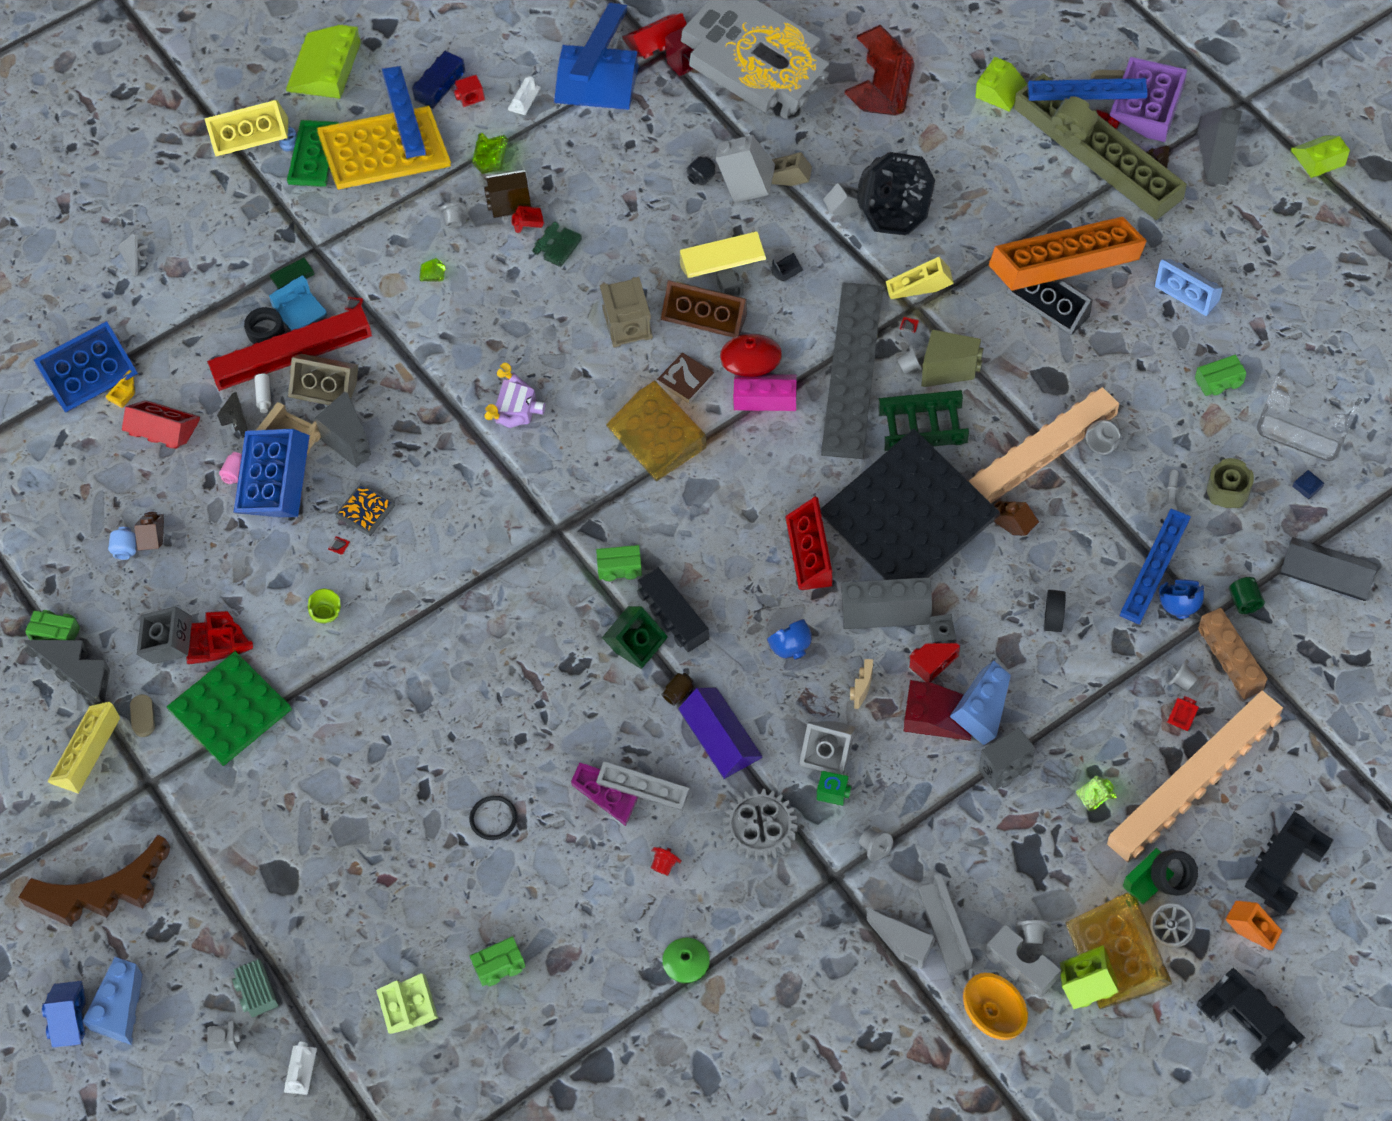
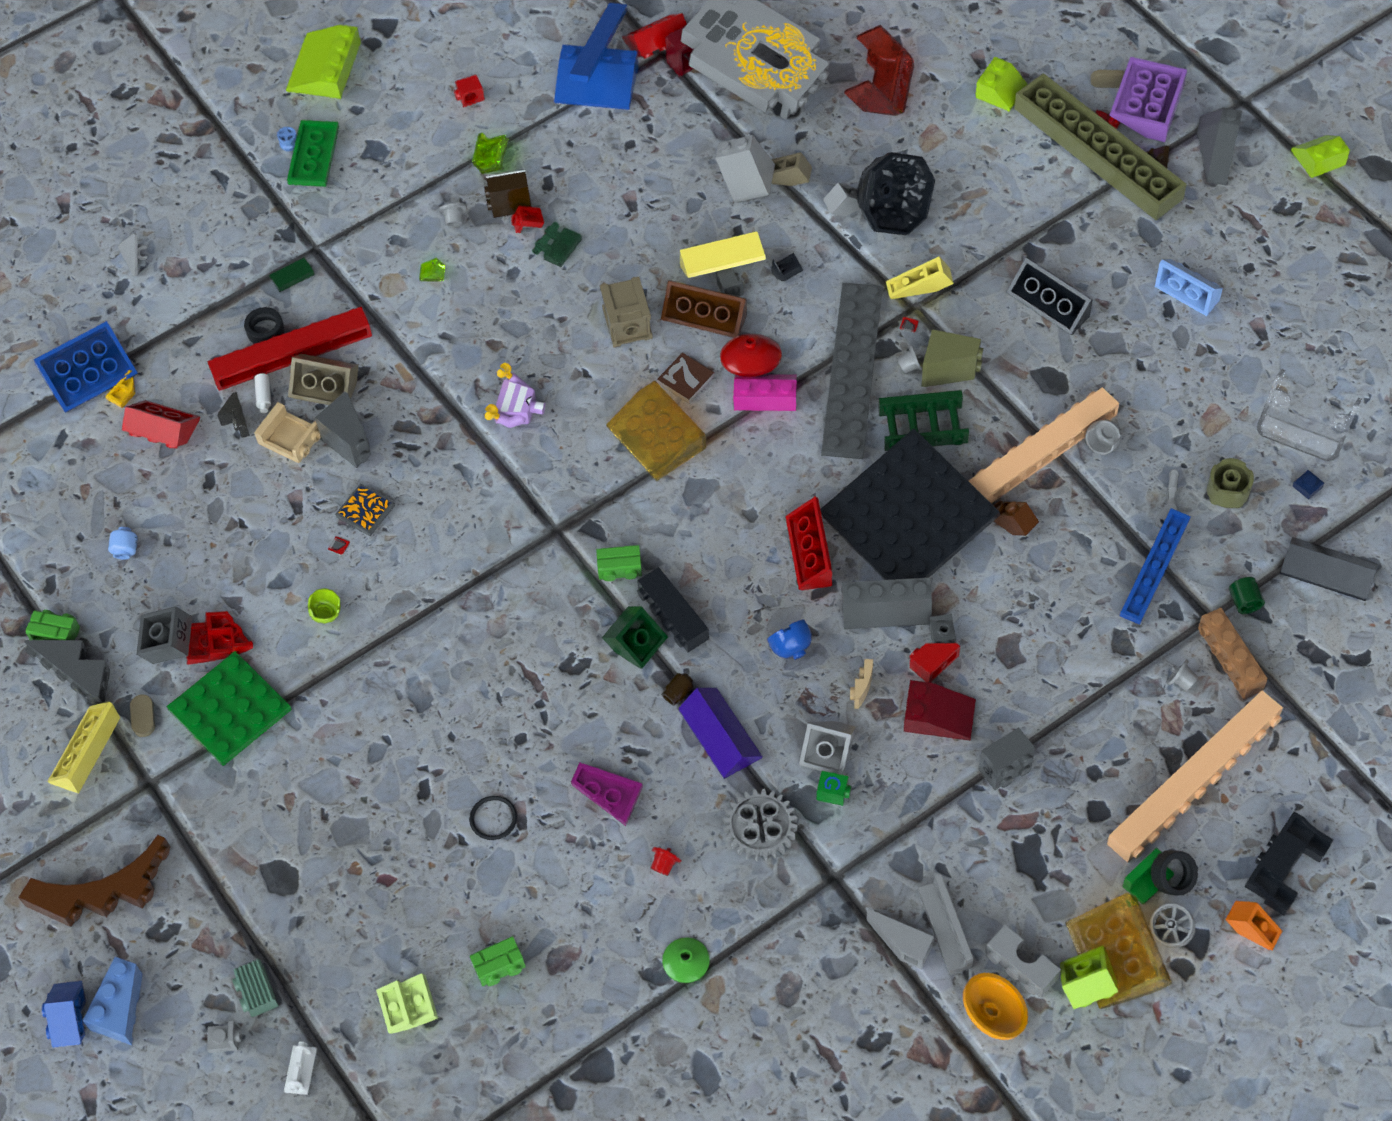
slope [134,512,164,550] -> none
light yellow slope [205,100,288,156] -> none
bright pink brick [219,452,242,484] -> none
blue slope [233,429,310,518] -> none
dark azure bracket [269,275,327,331] -> none
yellow plate [317,106,451,190] -> none
sticker [344,297,363,310] -> none
blue plate [382,66,425,158] -> none
clear blue brick [412,51,466,109] -> none
white hinge [508,76,541,115] -> none
light grey fence [596,761,692,811] -> none
black head [687,156,715,185] -> none
light grey piece [859,829,893,862] -> none
medium blue wedge [950,661,1011,745] -> none
orange brick [989,216,1147,291] -> none
light grey piece [1017,917,1051,945] -> none
blue plate [1028,78,1148,101] -> none
black tyre [1044,590,1066,632] -> none
olive brick [1051,96,1098,144] -> none
clear neon green bracket [1075,776,1117,811] -> none
blue cylinder [1159,580,1204,619] -> none
red bracket [1167,696,1199,732] -> none
bright green brick [1195,355,1246,396] -> none
black bracket [1196,967,1305,1076] -> none

